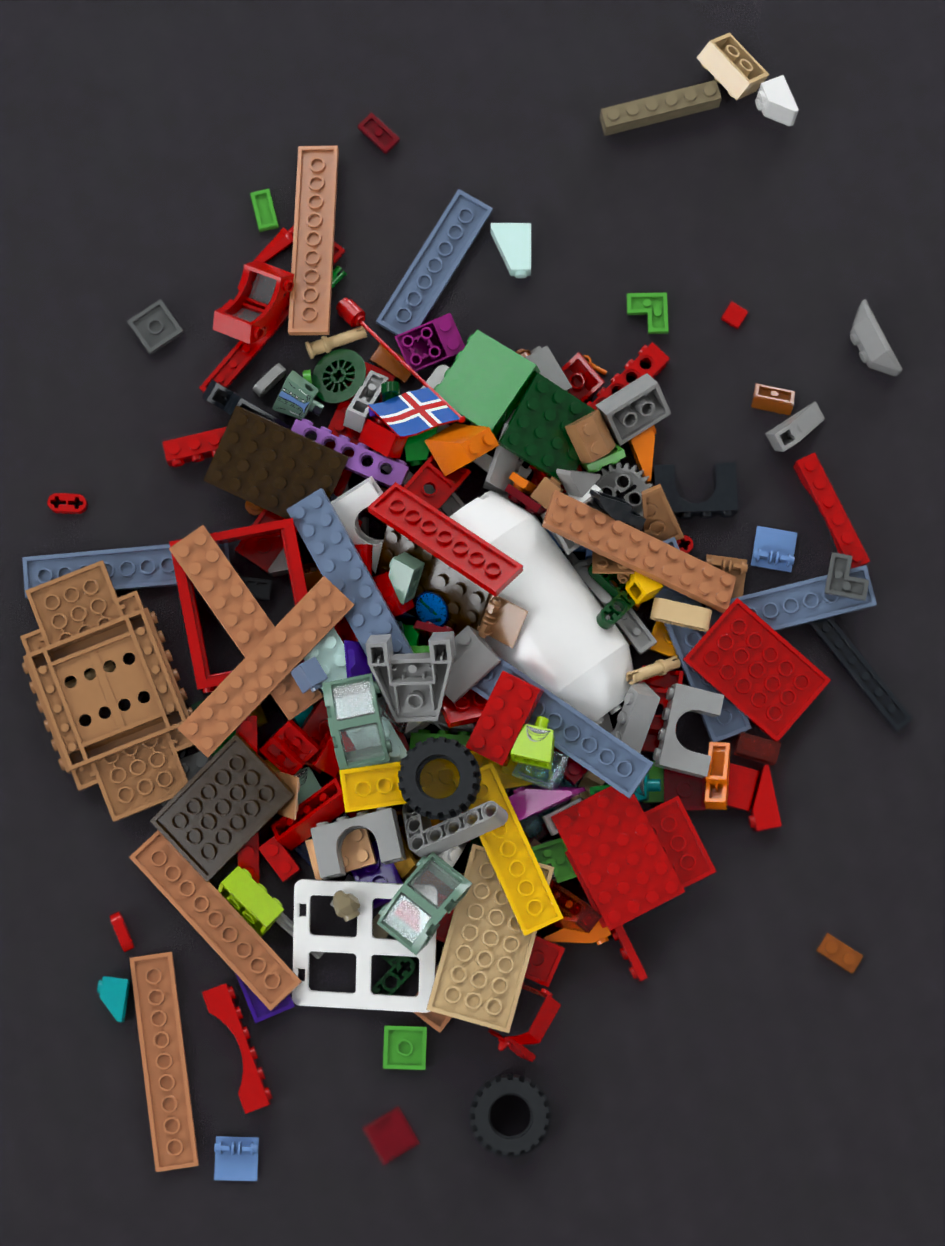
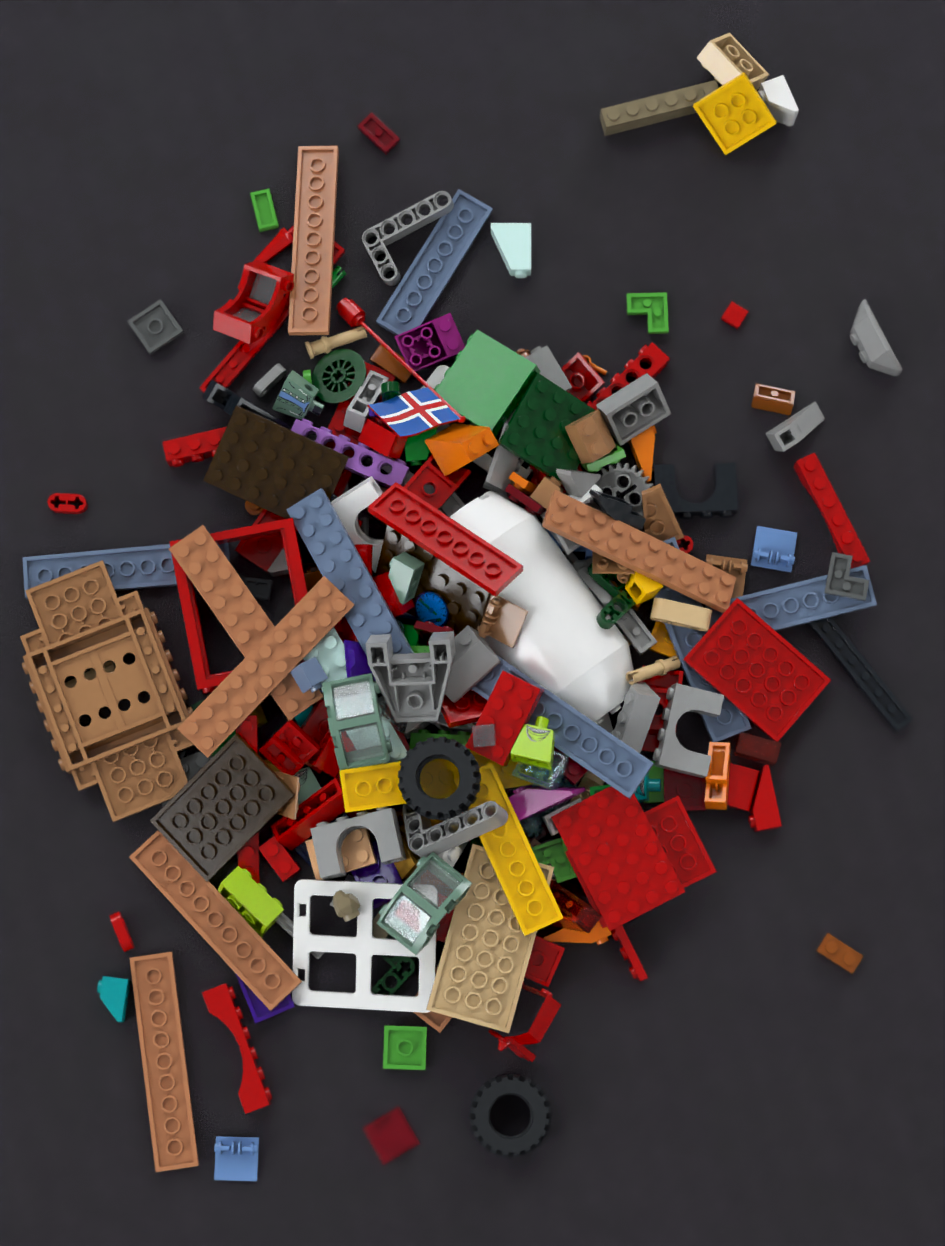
none -> light grey beam [362,191,454,286]
none -> clear light blue tile [472,724,496,747]
none -> yellow plate [693,72,777,155]

